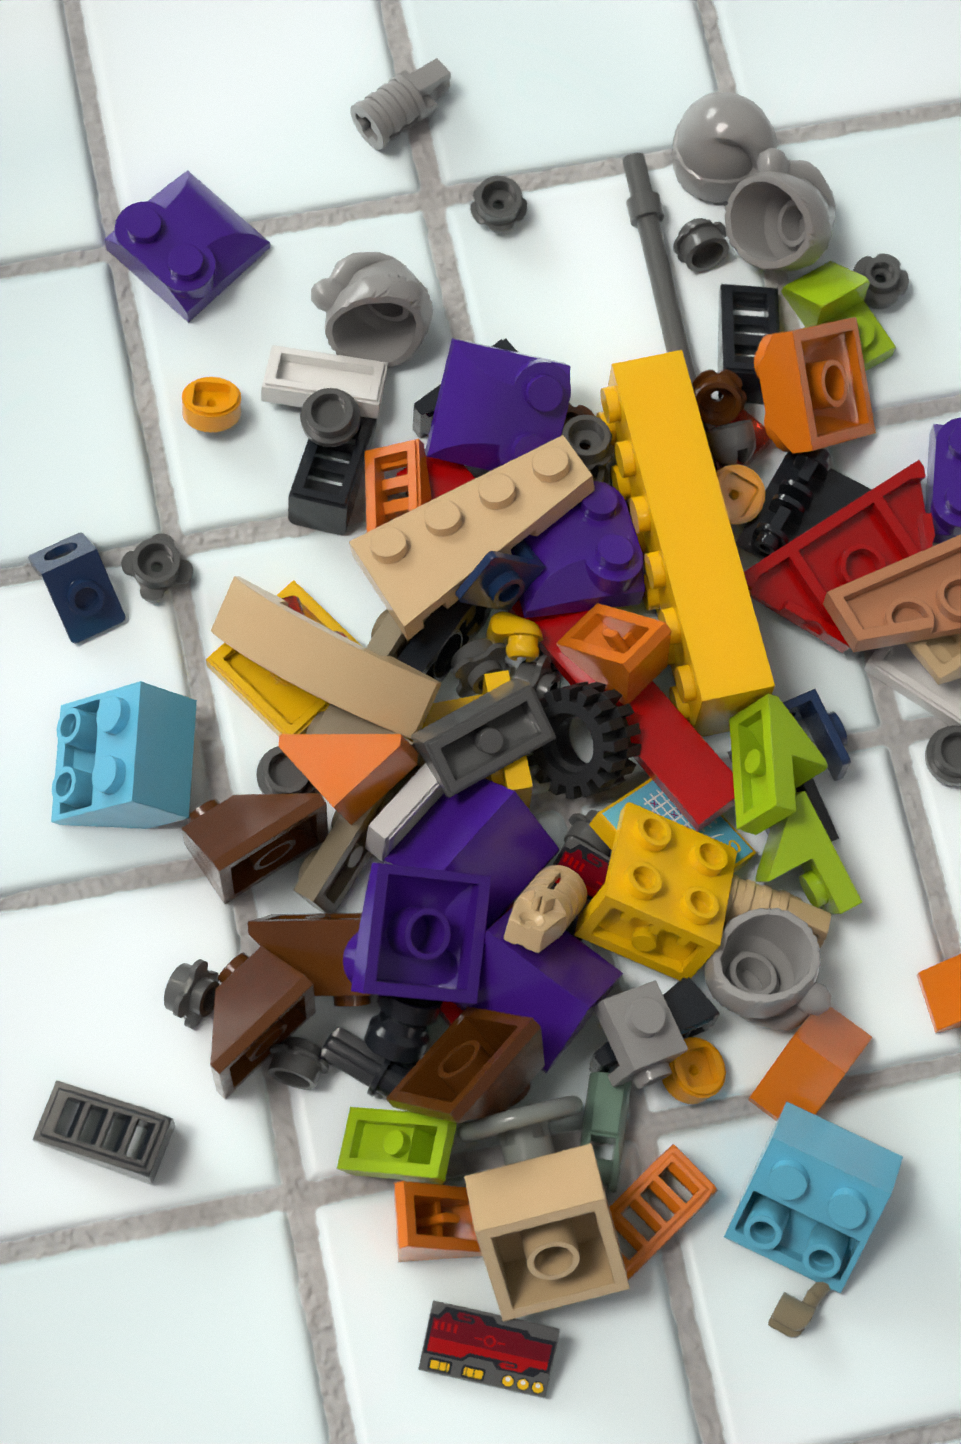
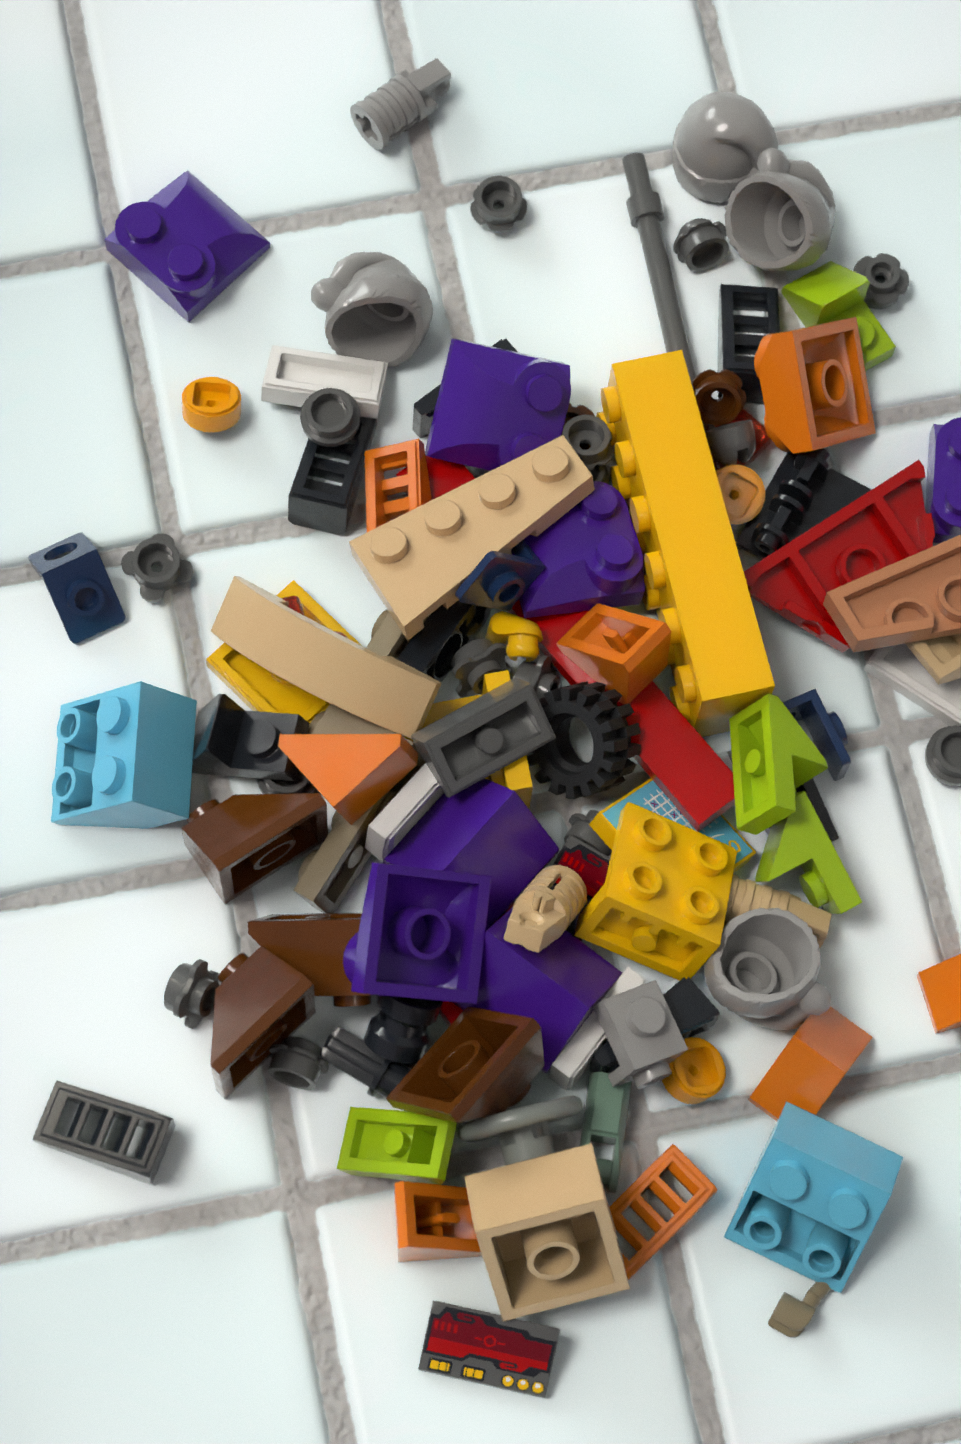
none -> black slope [192,694,310,781]
none -> white tile [548,966,646,1091]

